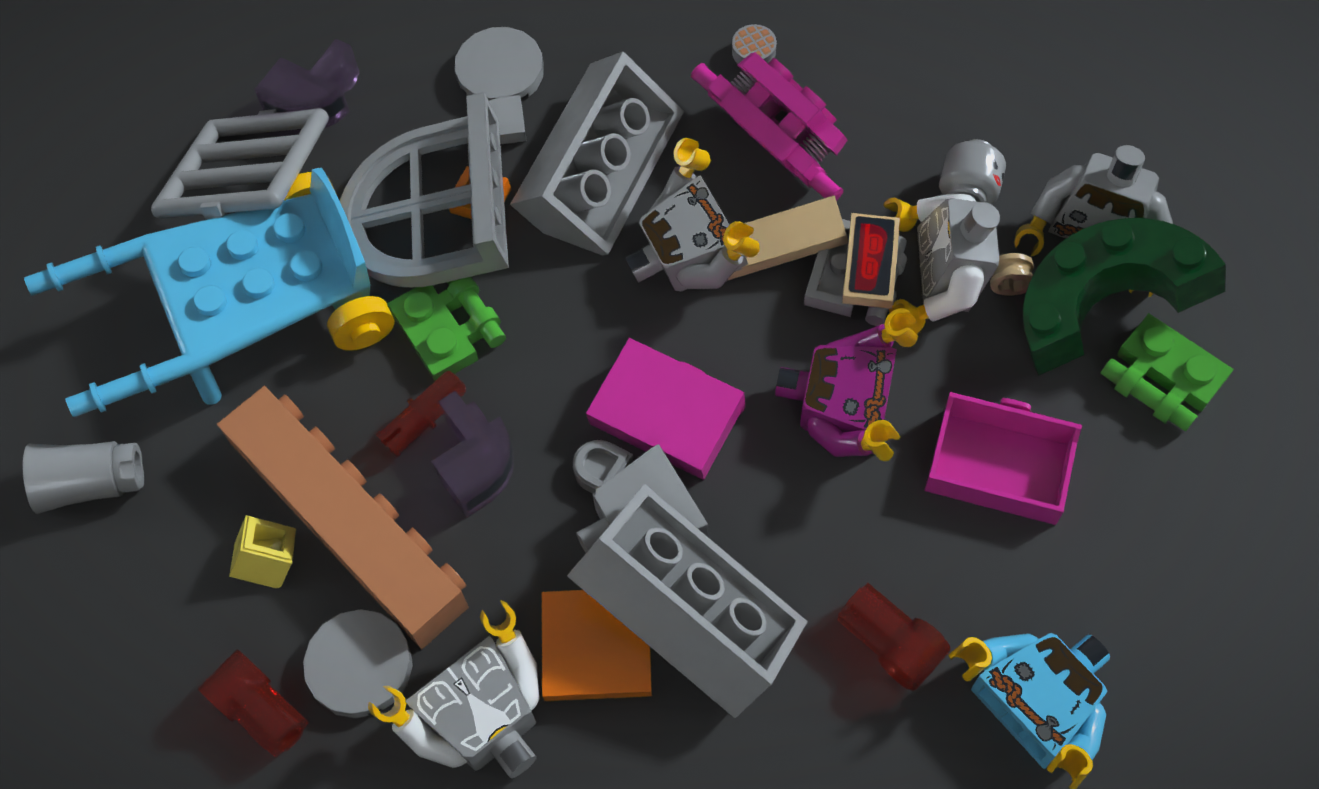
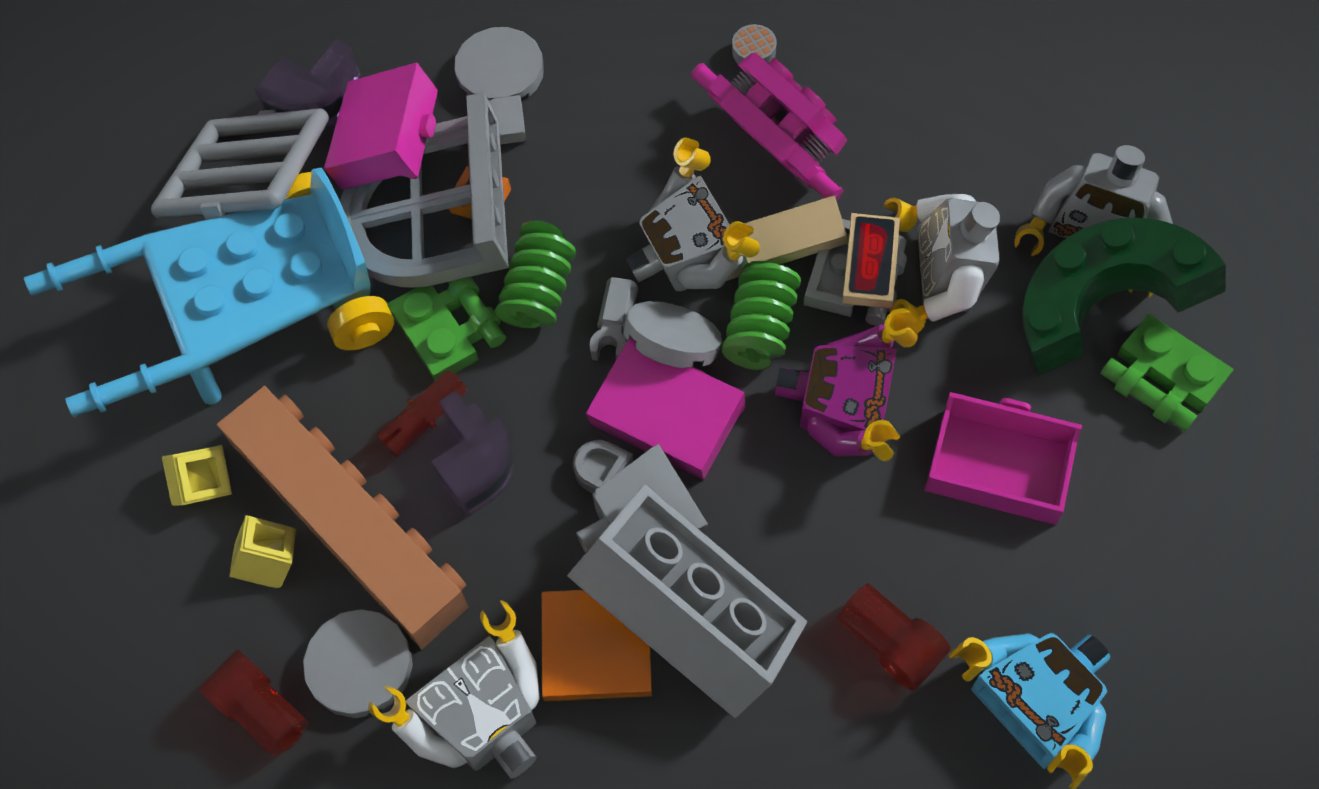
light grey plant [23,441,144,514] -> none
light grey slope [510,51,684,256] -> none
light grey head [939,139,1006,204] -> none
tan bush [990,253,1034,296] -> none
none -> light yellow slope [162,445,232,506]
none -> dark pink container [324,62,438,190]
none -> bright green piece [494,220,576,328]
none -> light grey bar [589,277,639,361]
none -> light grey tile [623,301,722,368]
none -> bright green piece [722,261,801,370]

